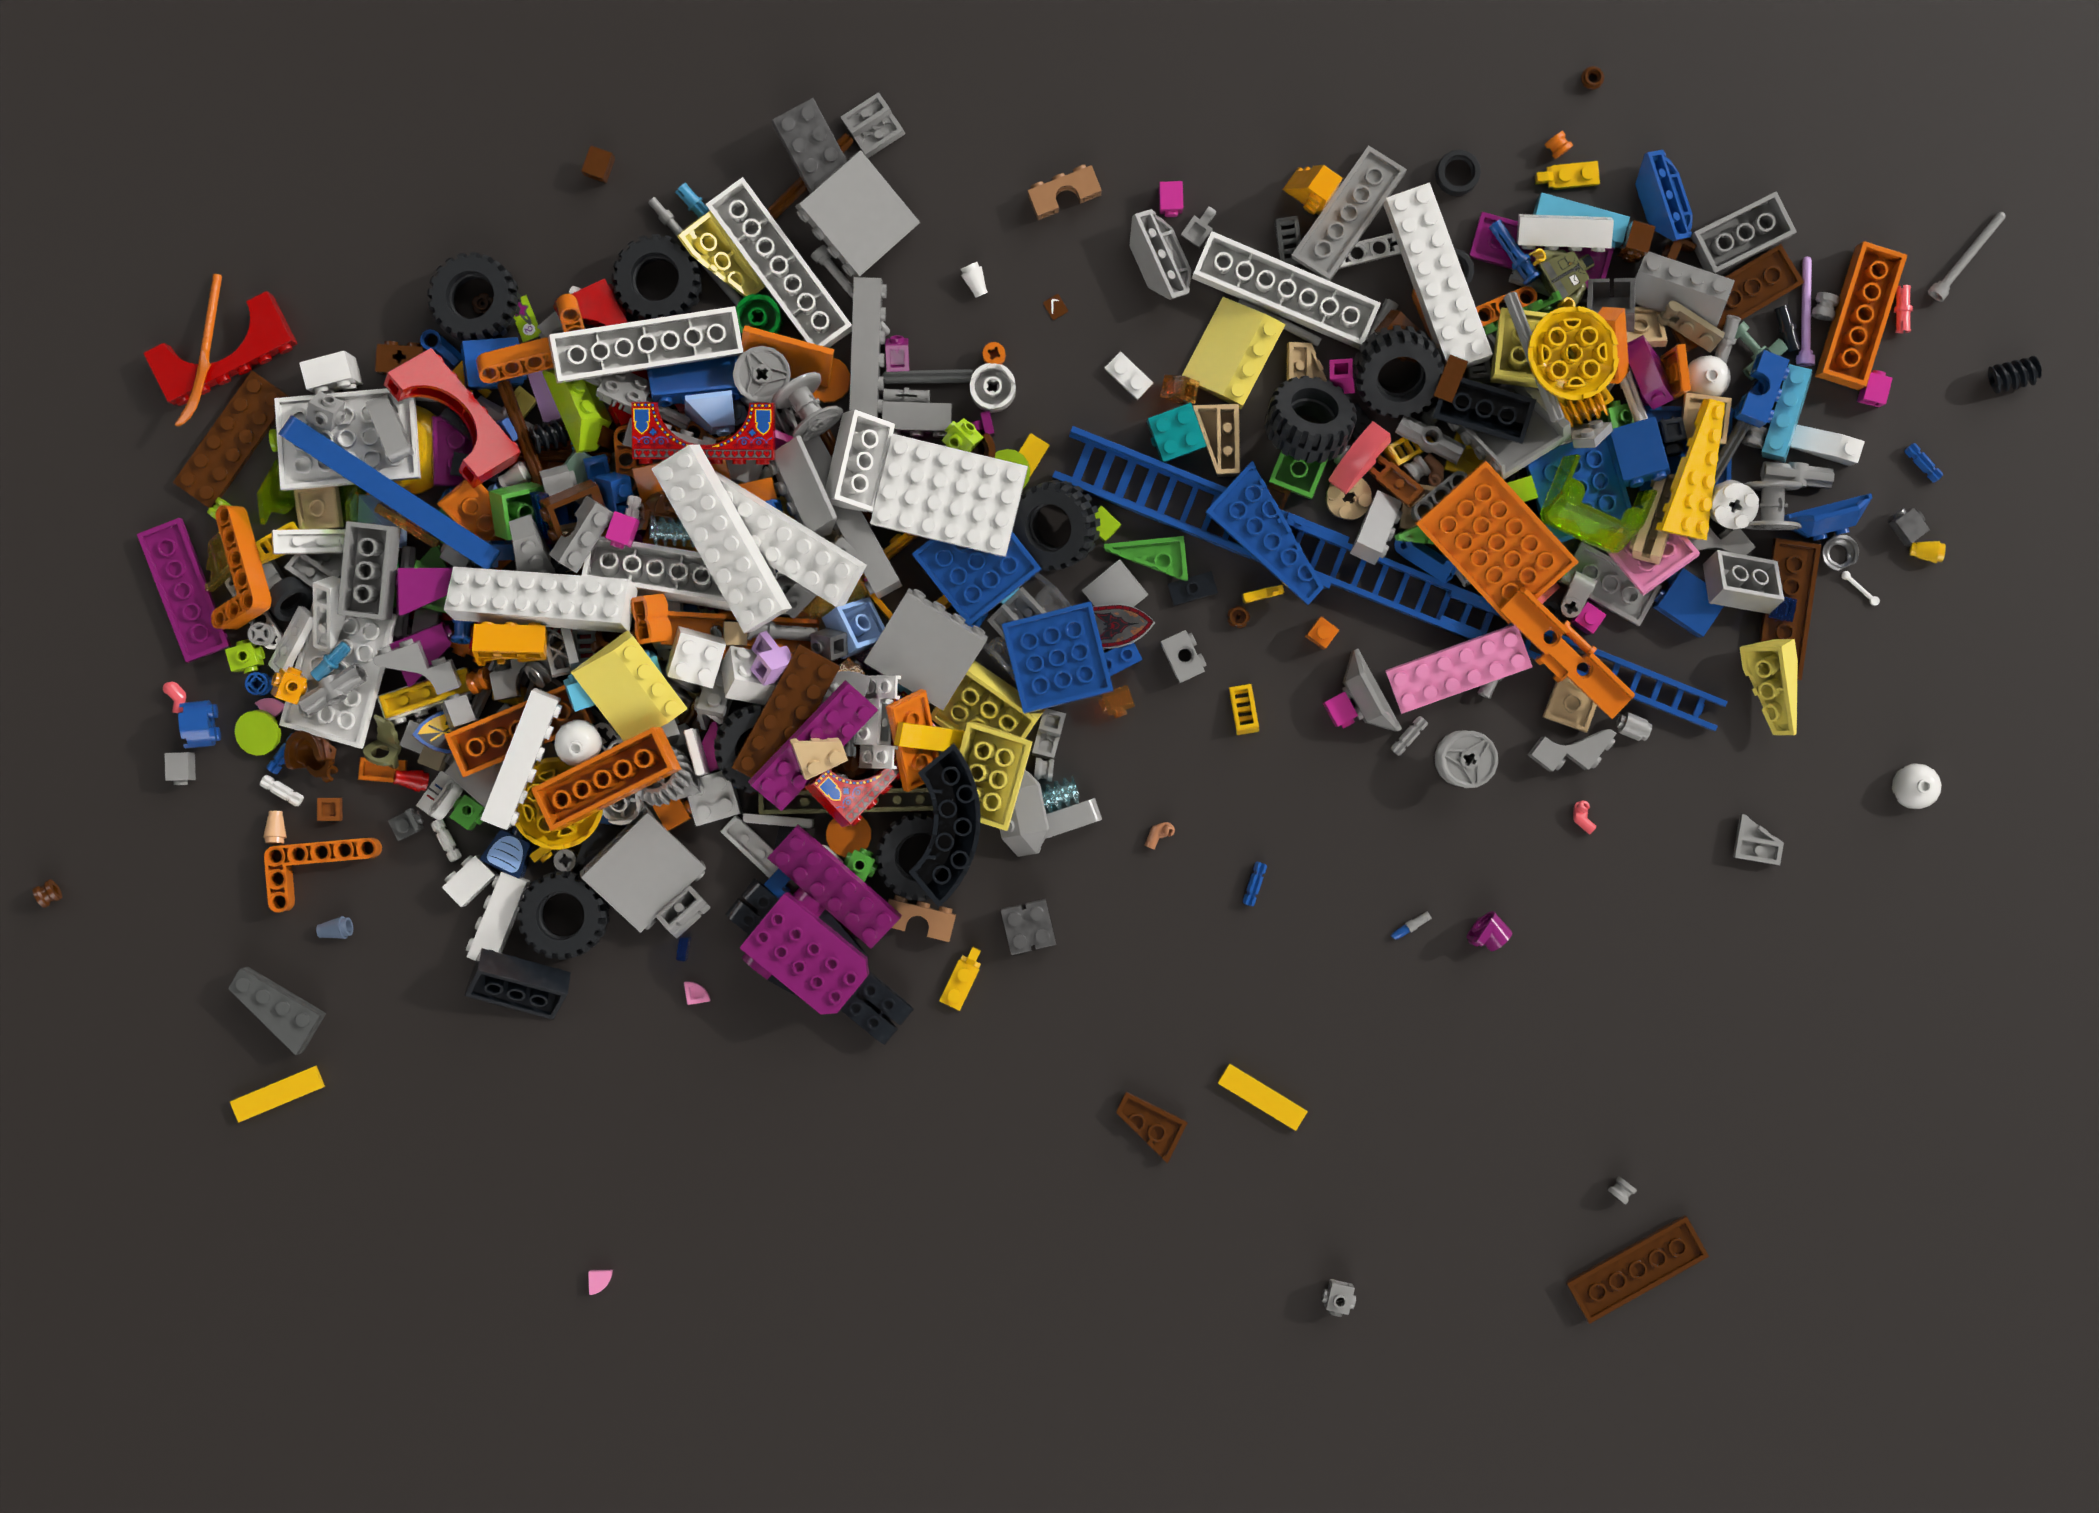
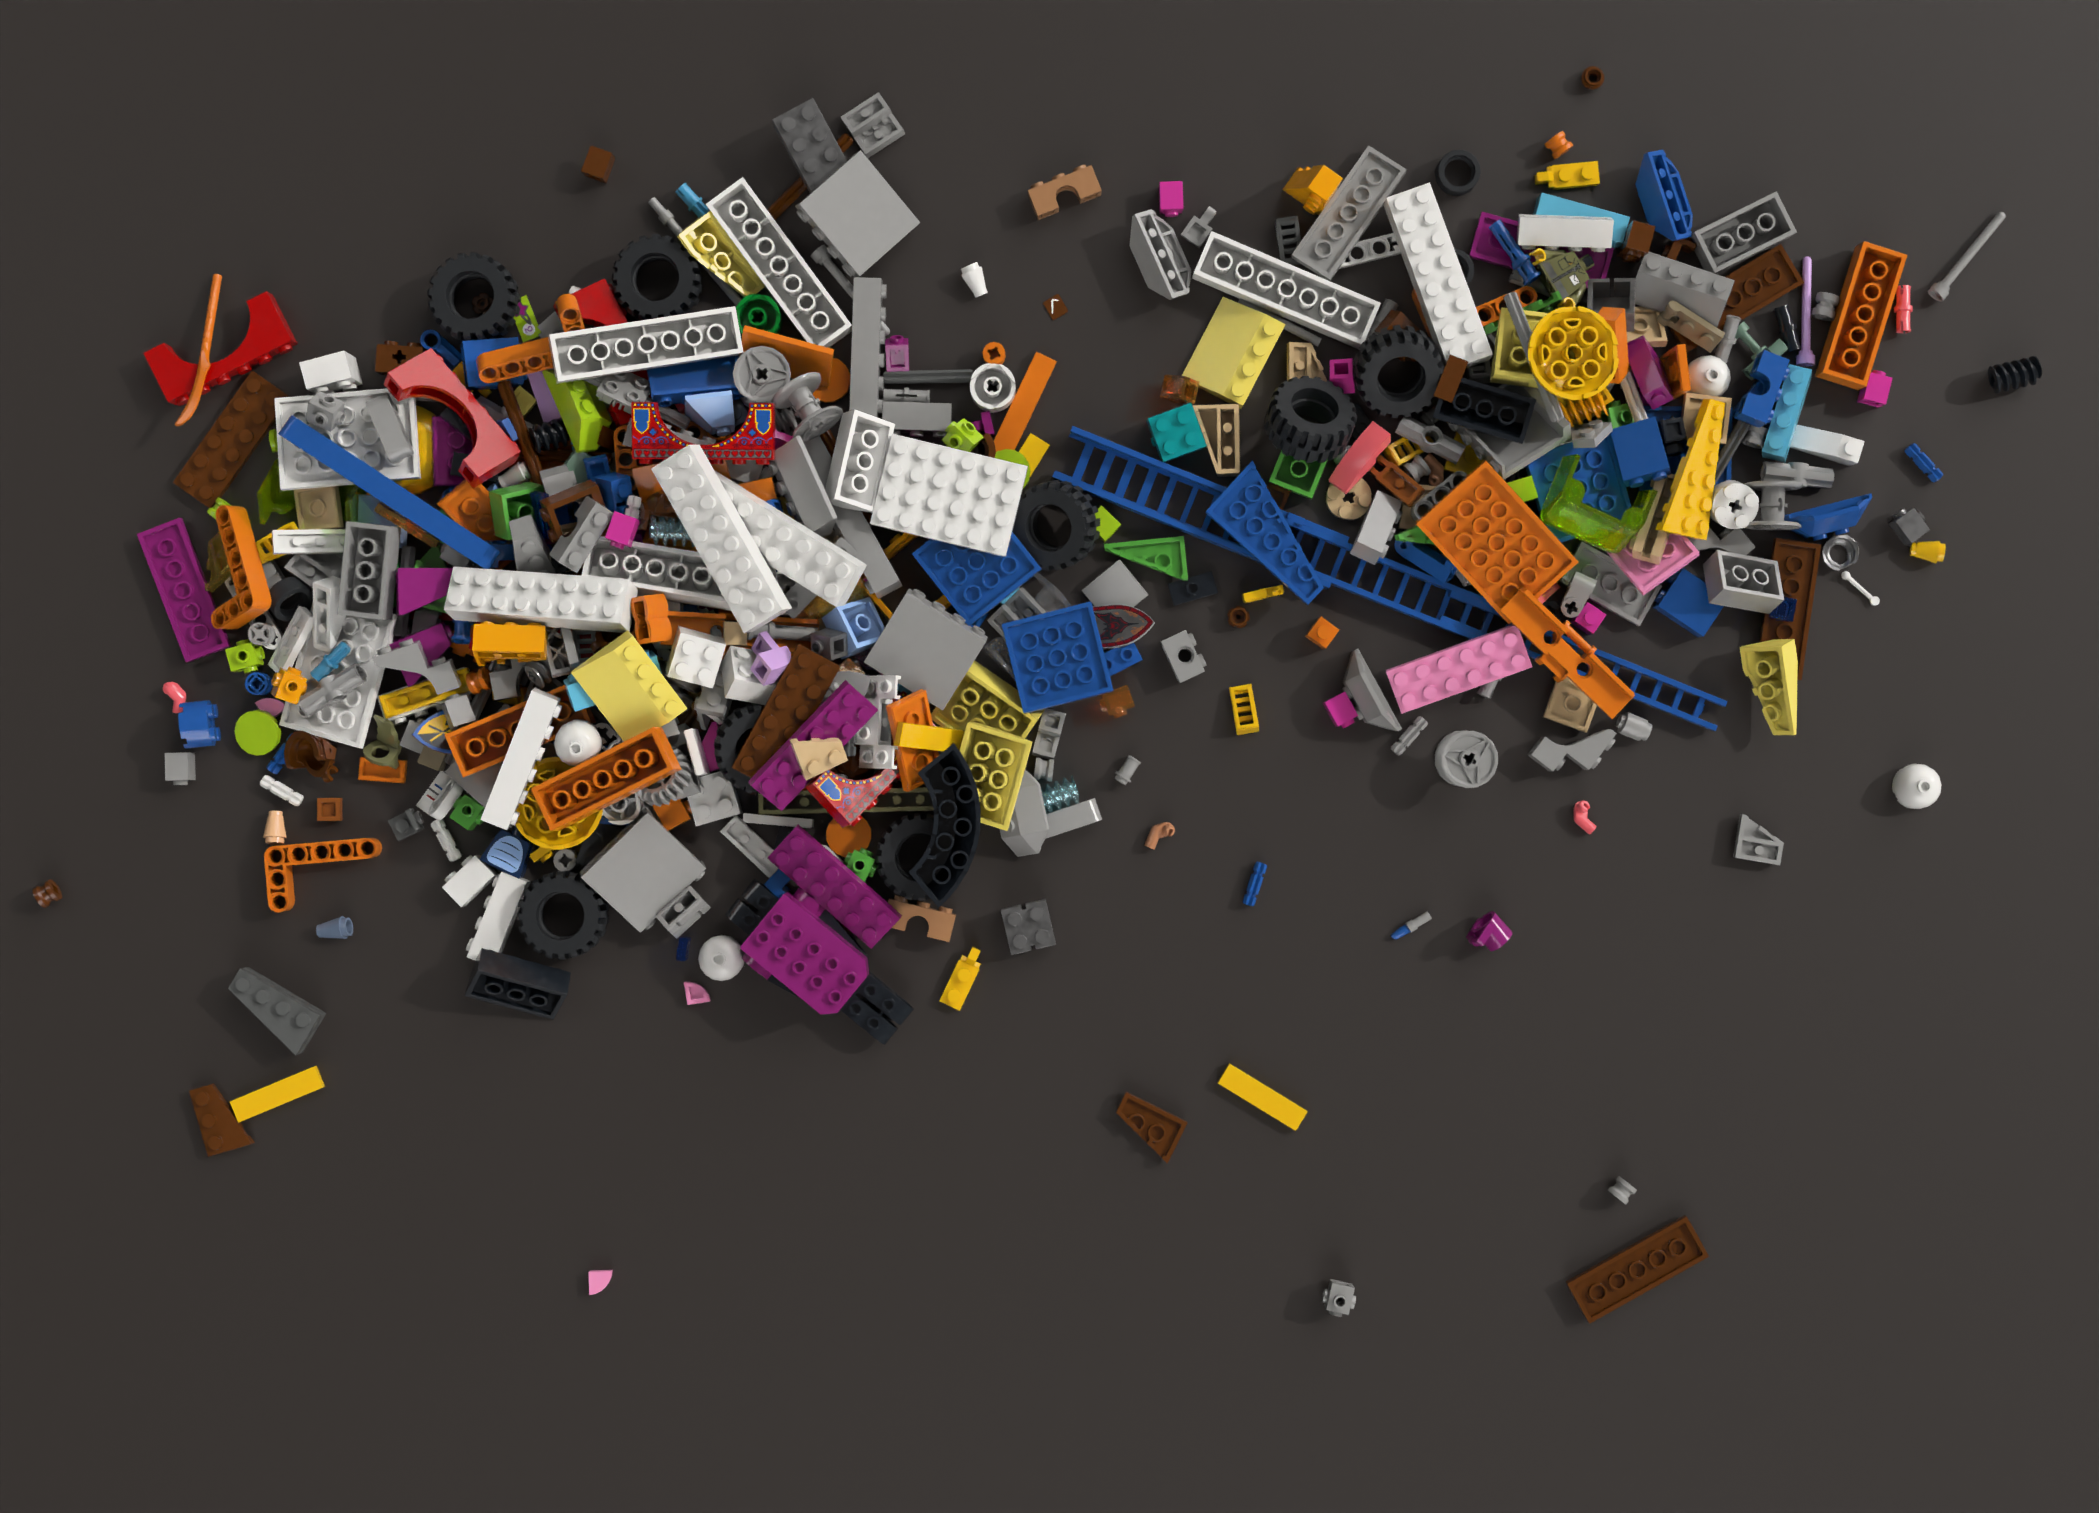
red cone [393,770,429,792] -> none
white plate [1105,351,1153,400] -> none
none -> reddish brown wing [189,1083,255,1157]
none -> white cylinder [698,935,744,981]
none -> orange tile [994,352,1057,452]
none -> light grey pin [1114,755,1141,786]

